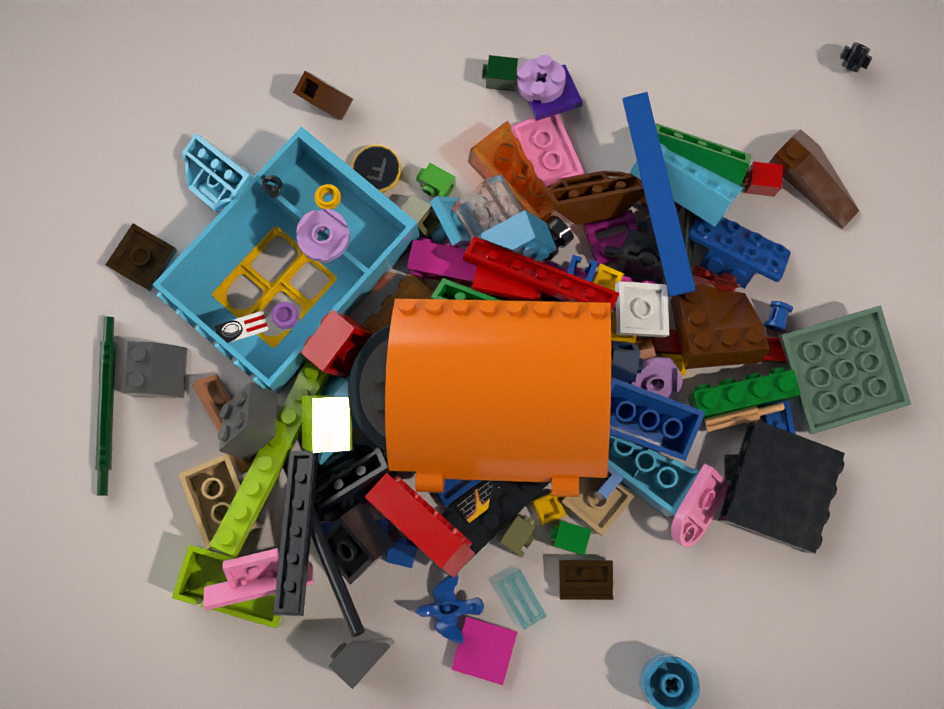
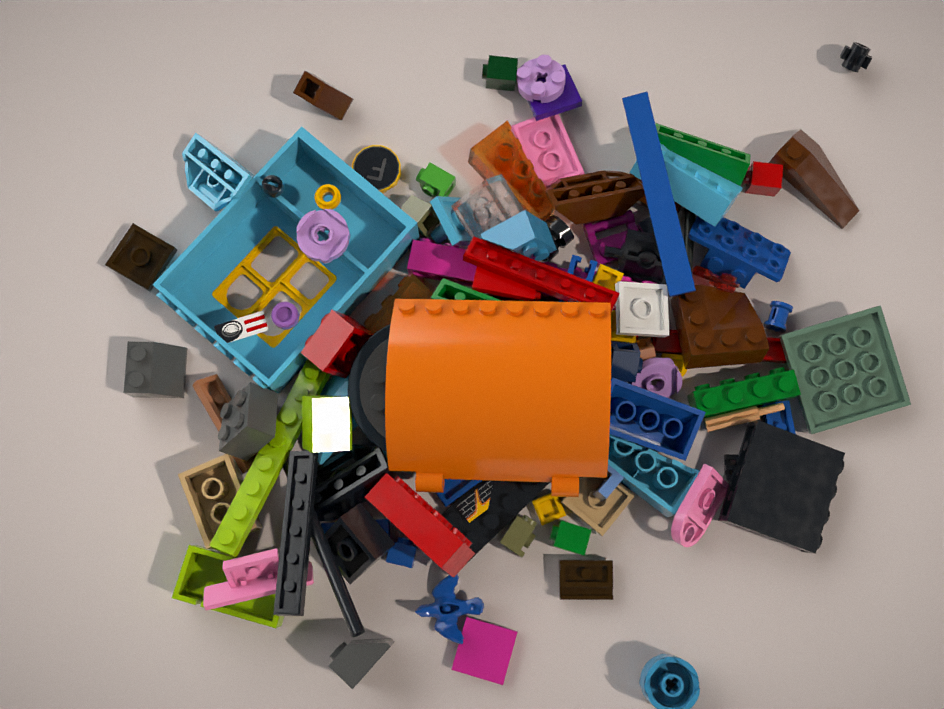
dark green axle [95,316,116,496] -> none
clear light blue tile [497,569,547,630] -> none

